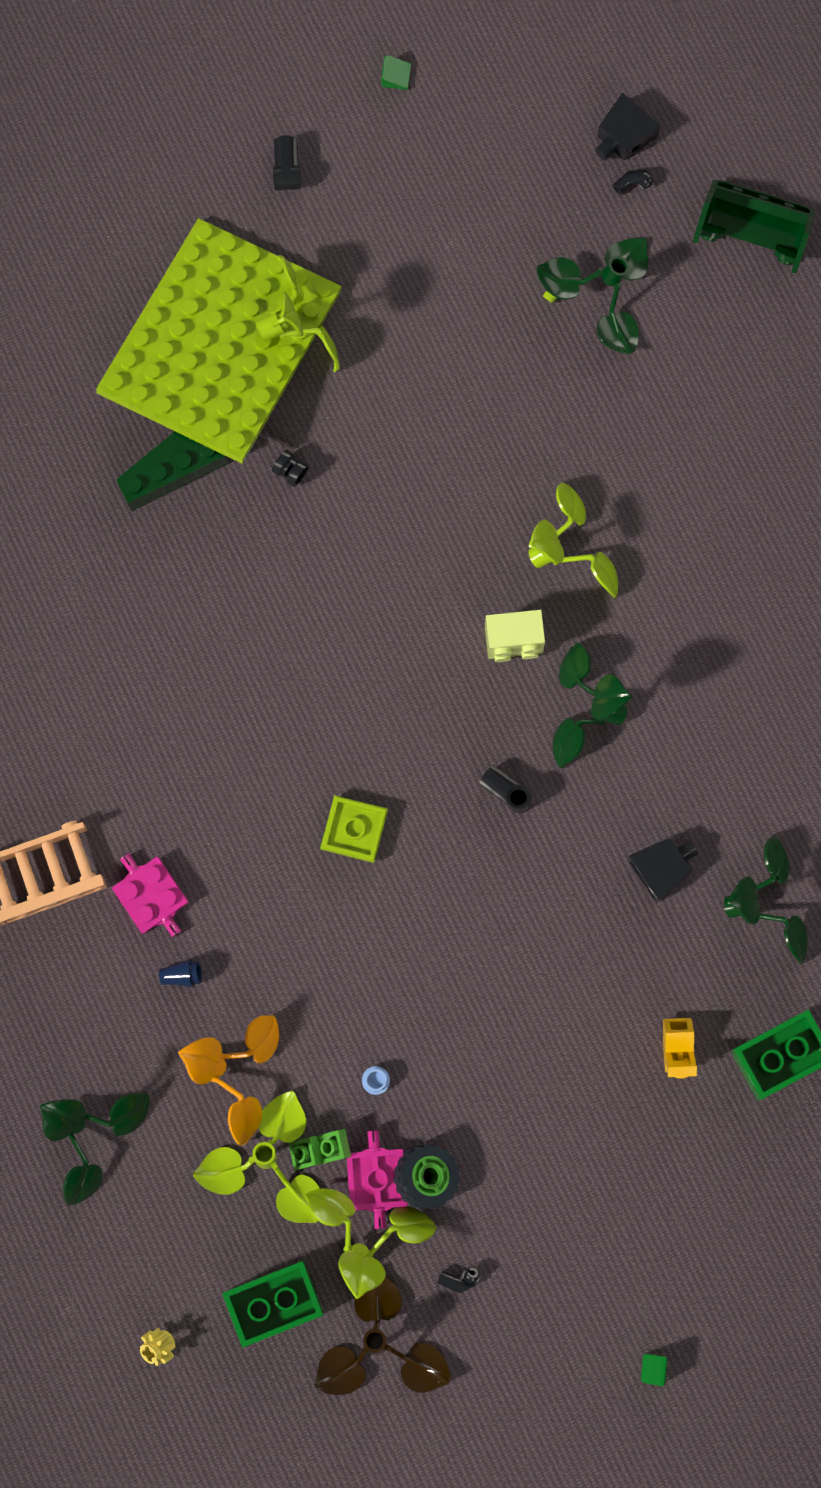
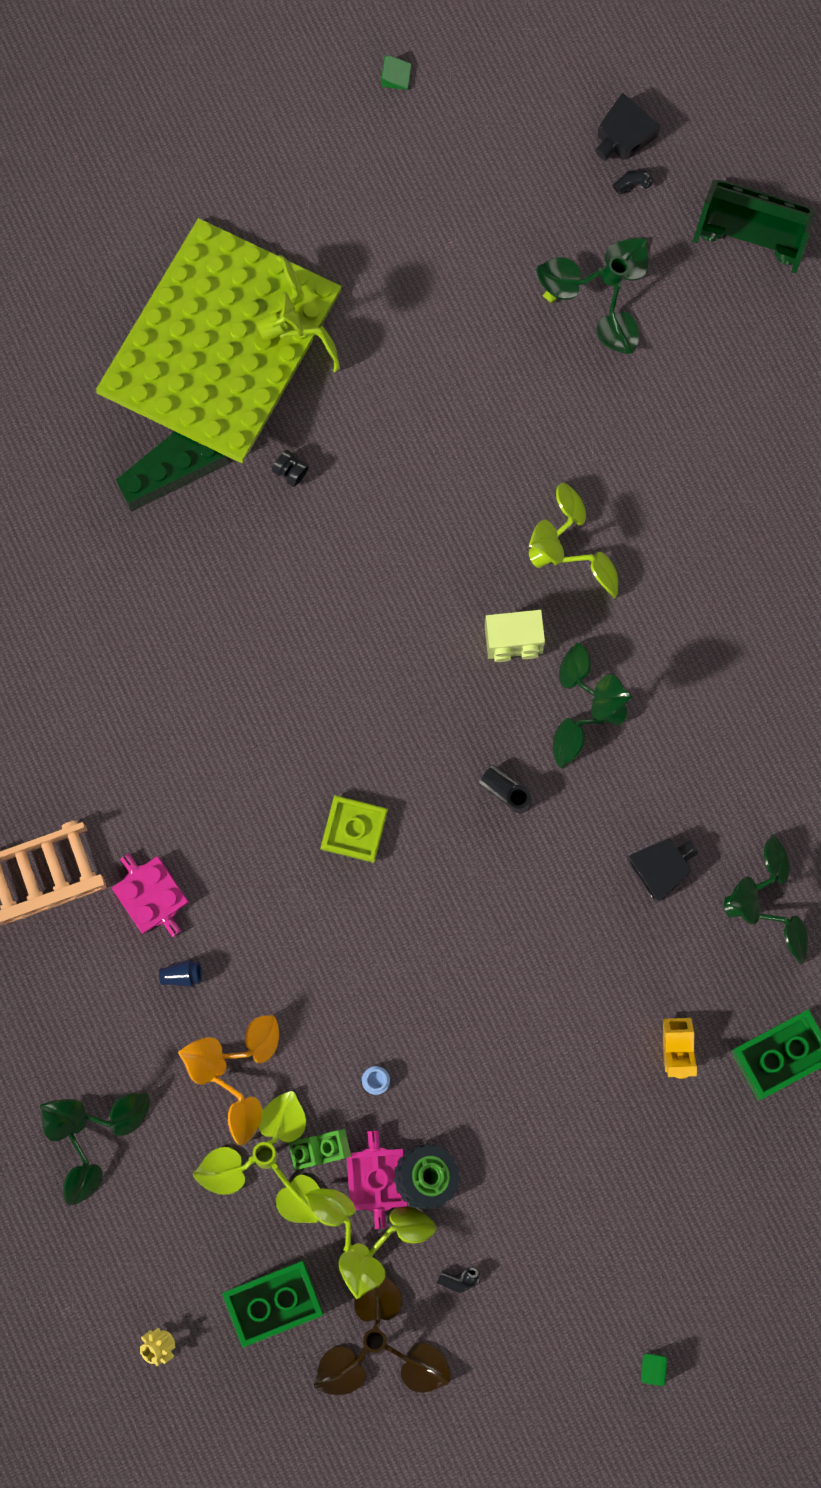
black piece [273,135,301,191] -> none

